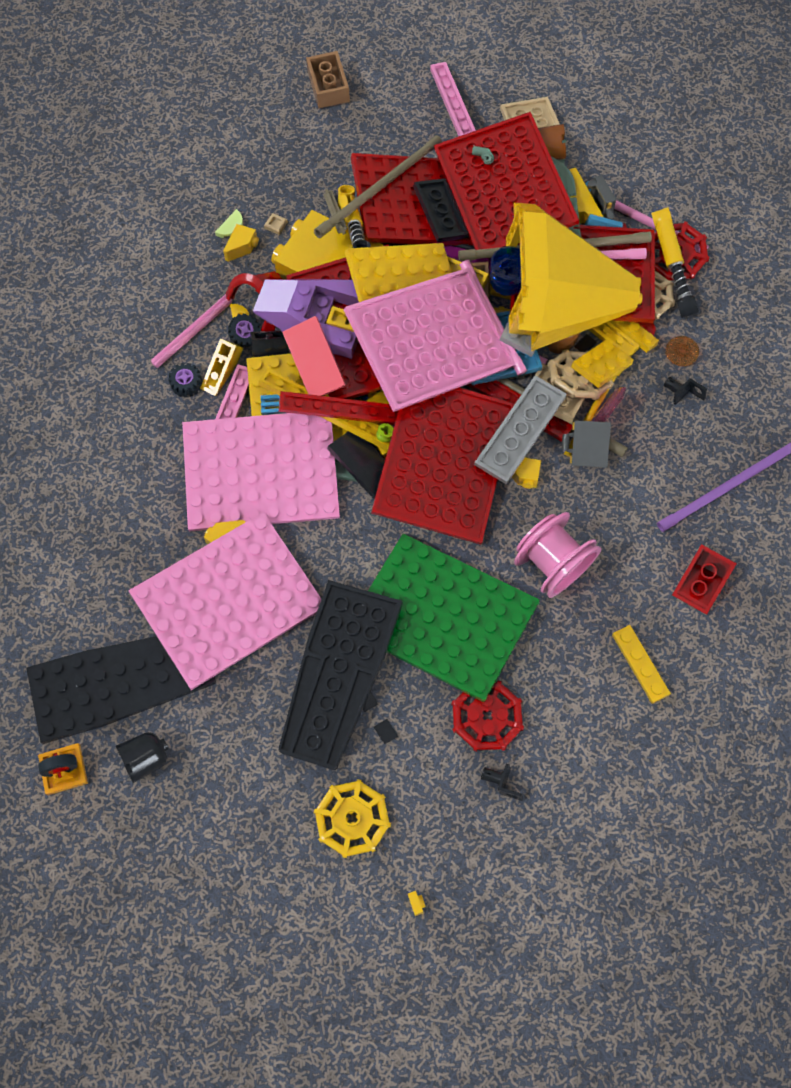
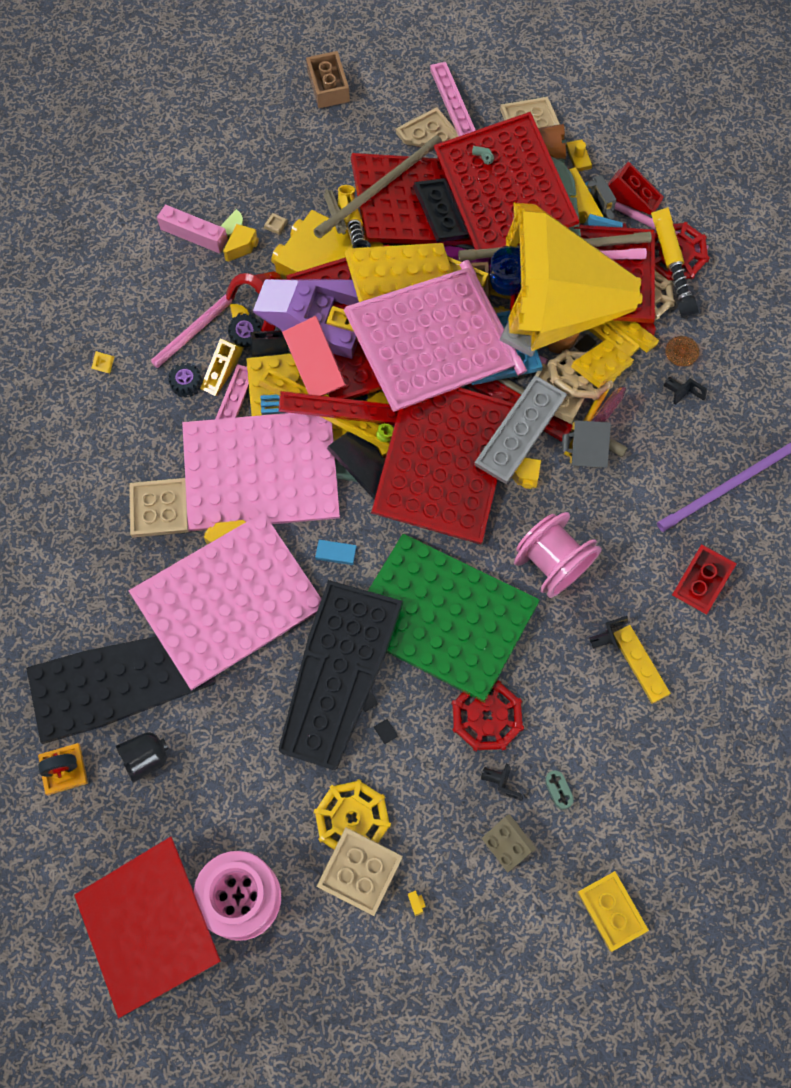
none -> red piece [74,836,221,1018]
none -> yellow tile [91,351,115,374]
none -> tan plate [130,478,189,538]
none -> bright pink brick [157,205,228,253]
none -> bright pink wheel [193,851,281,941]
none -> dark azure tile [315,540,357,565]
none -> tan plate [316,827,403,916]
none -> tan plate [396,107,458,147]
none -> dark tan plate [481,814,536,873]
none -> sand green beam [545,770,573,810]
none -> yellow tile [566,139,592,172]
none -> yellow plate [577,871,649,952]
none -> black bracket [589,616,628,651]
none -> red slope [608,161,664,215]

